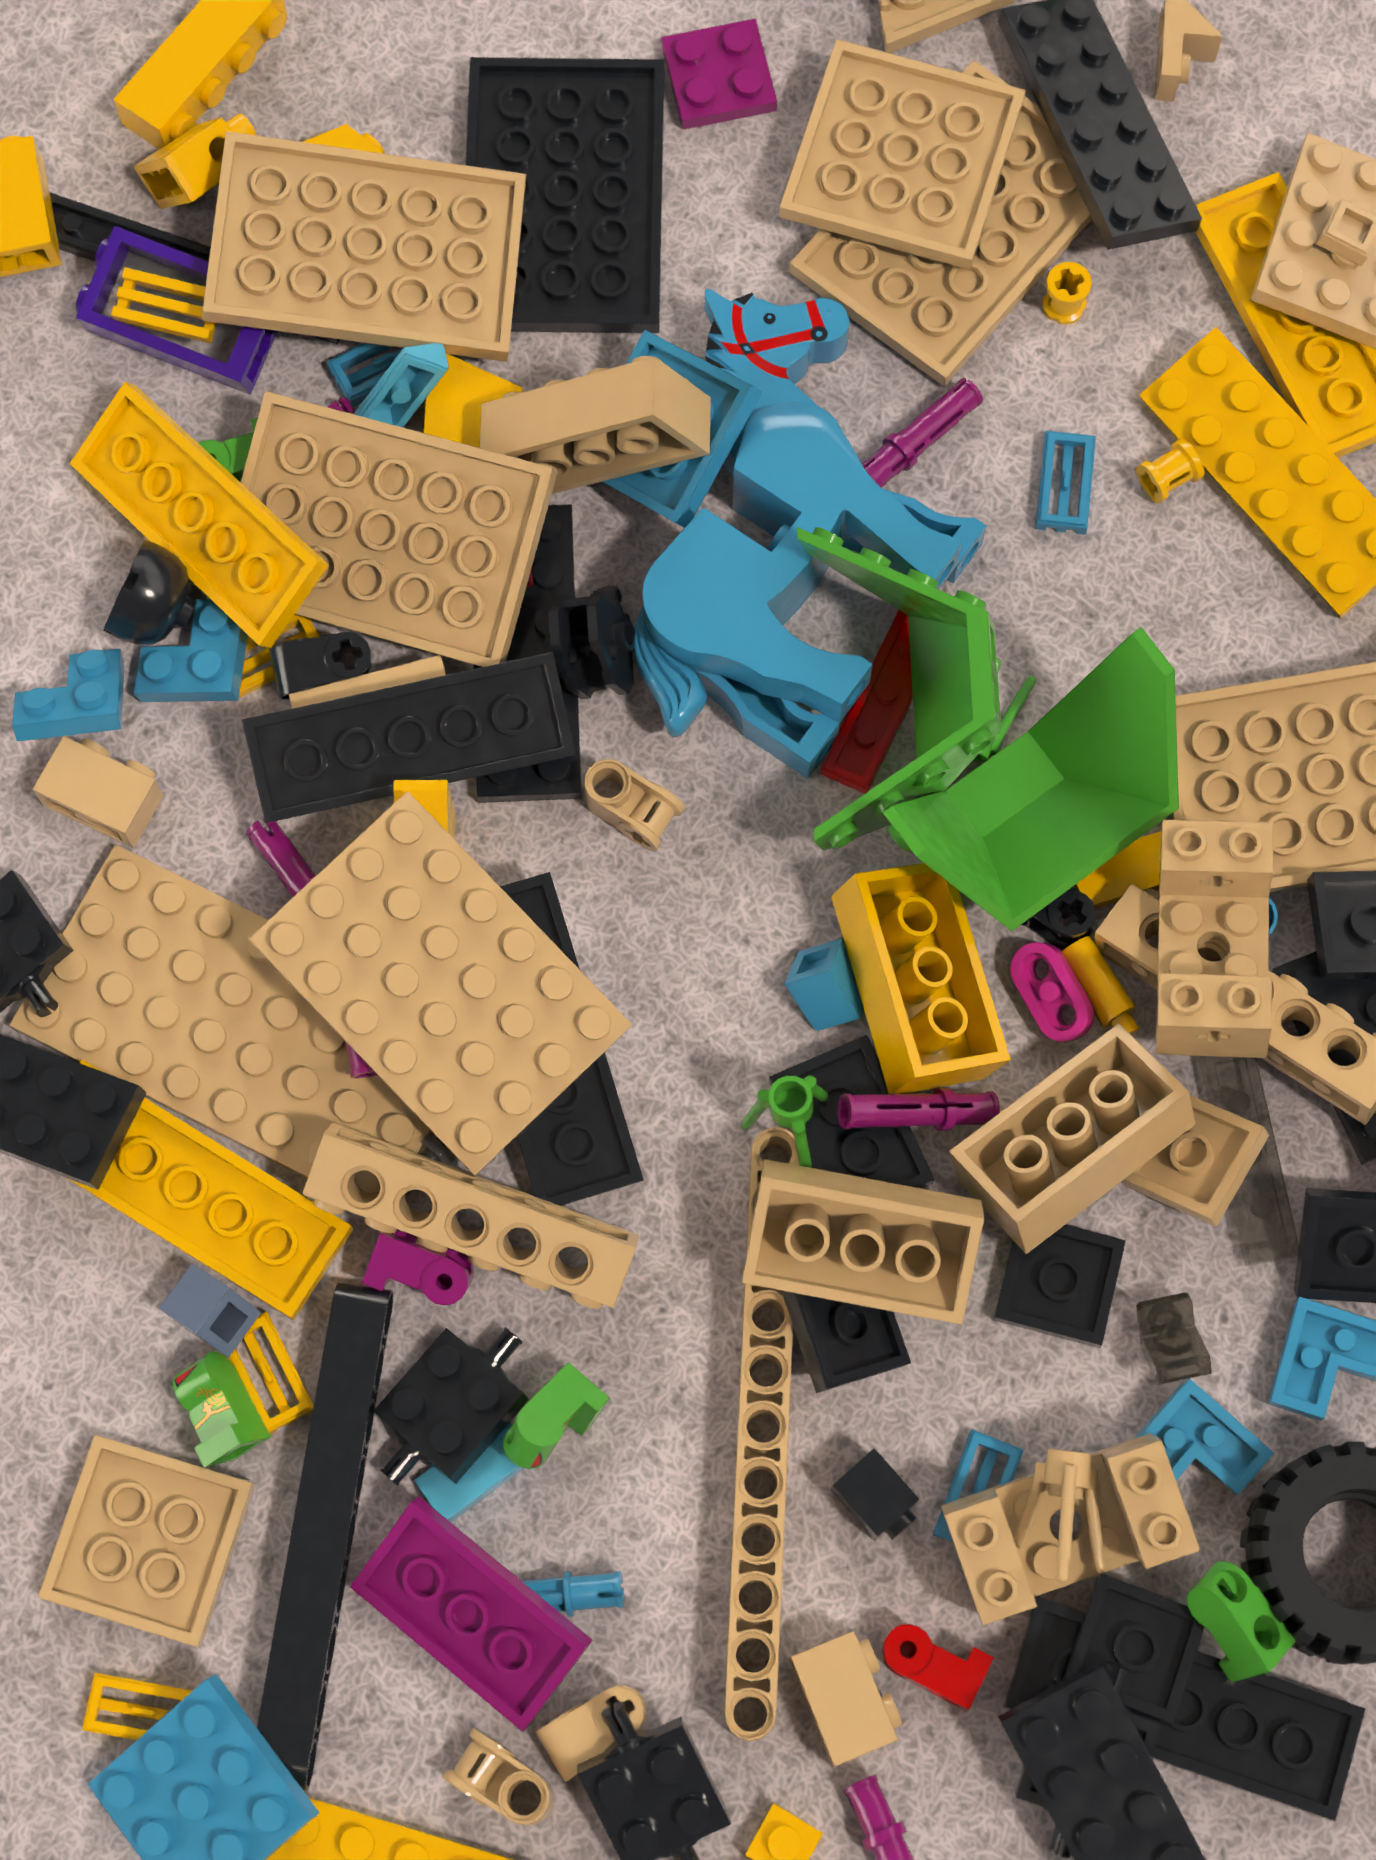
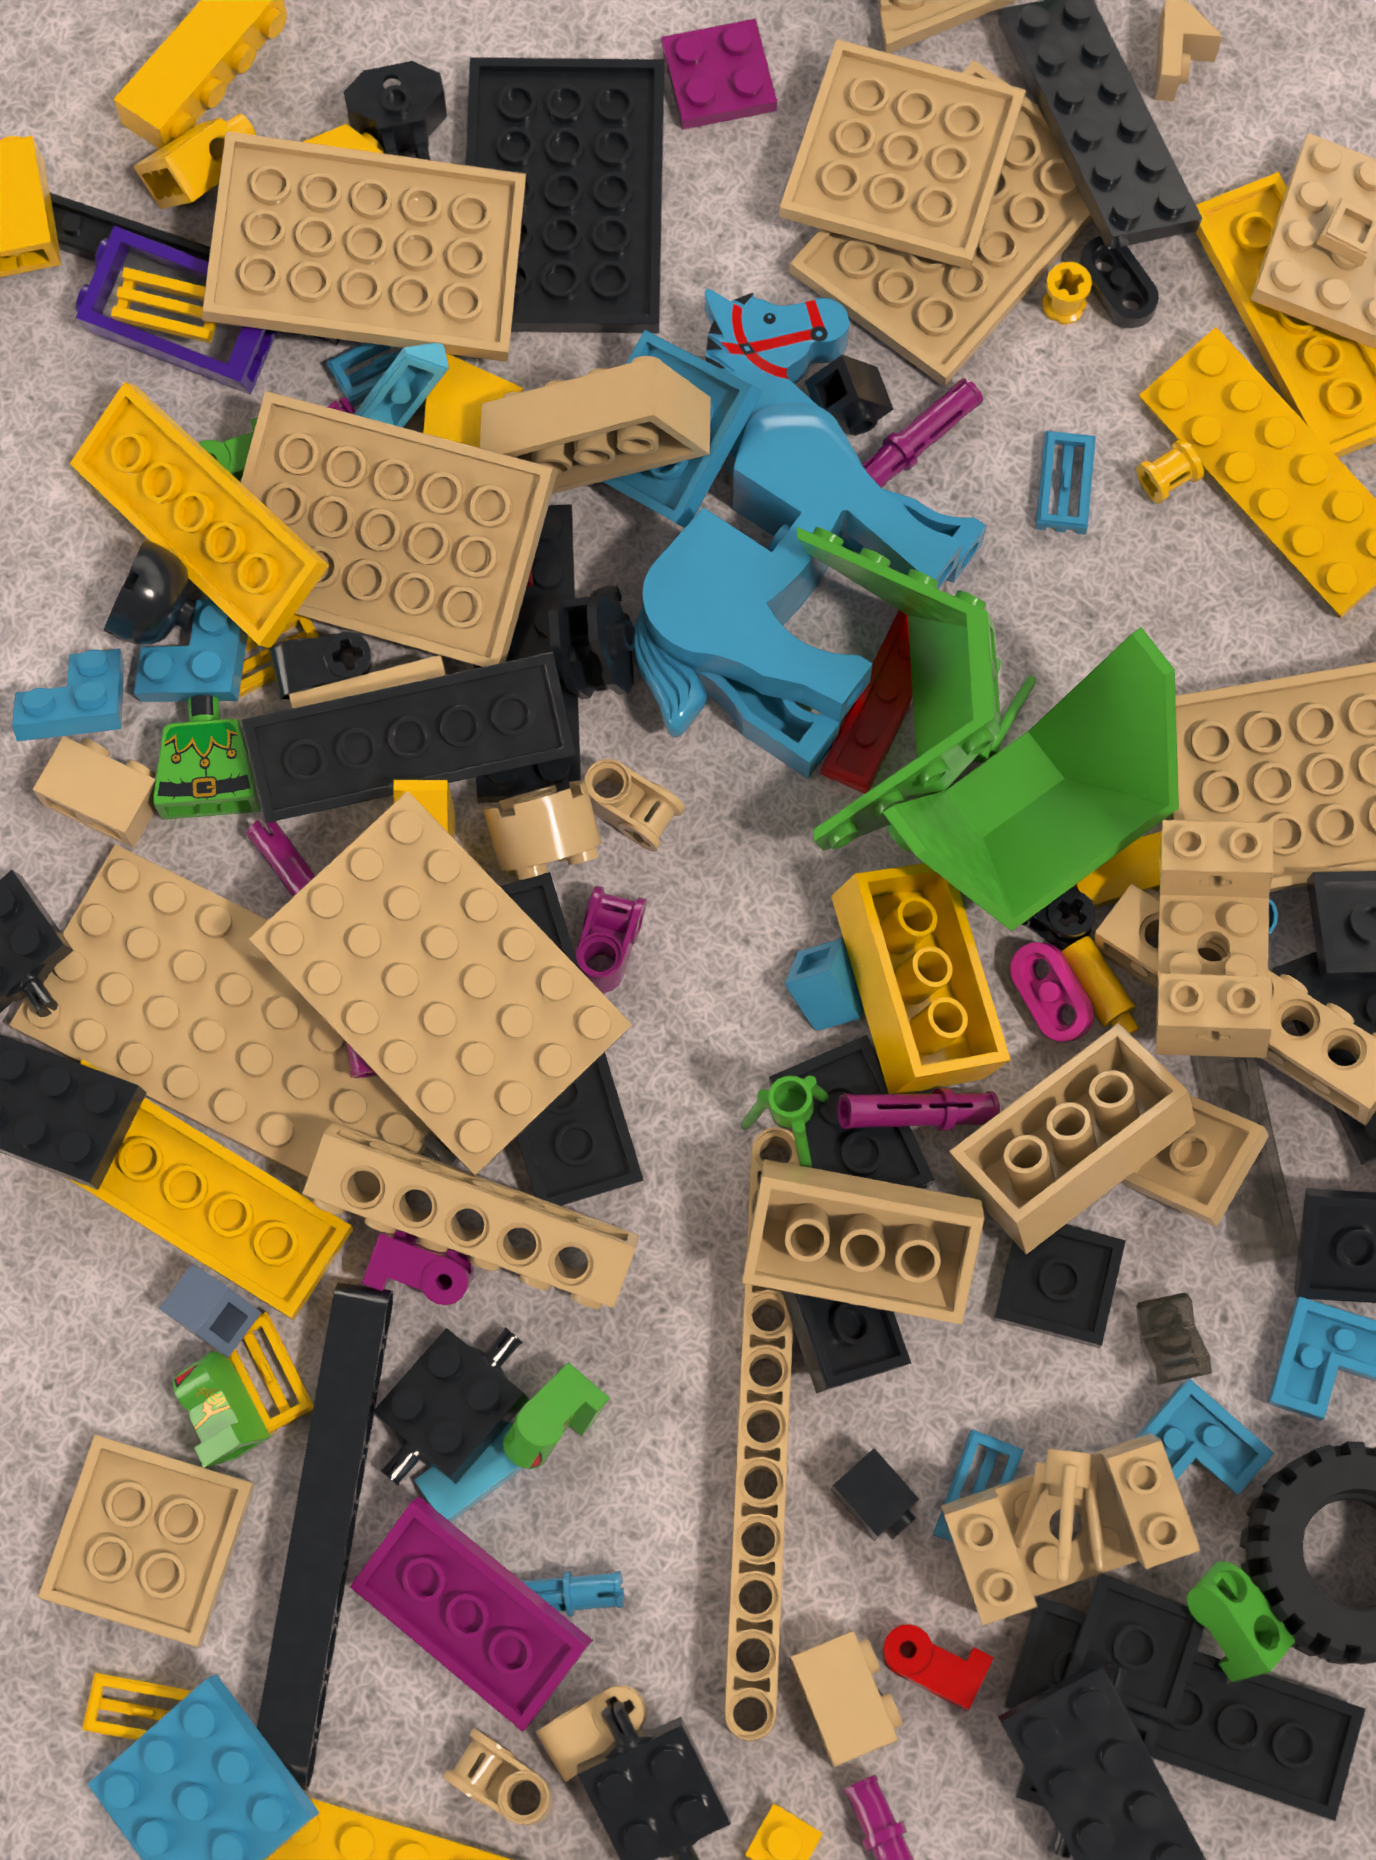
none -> torso [154,695,261,820]
none -> black hinge [343,61,447,160]
none -> tan brick [483,780,602,880]
none -> magenta piece [576,885,647,994]
none -> black brick [805,354,894,436]
none -> black plate [1080,236,1159,328]

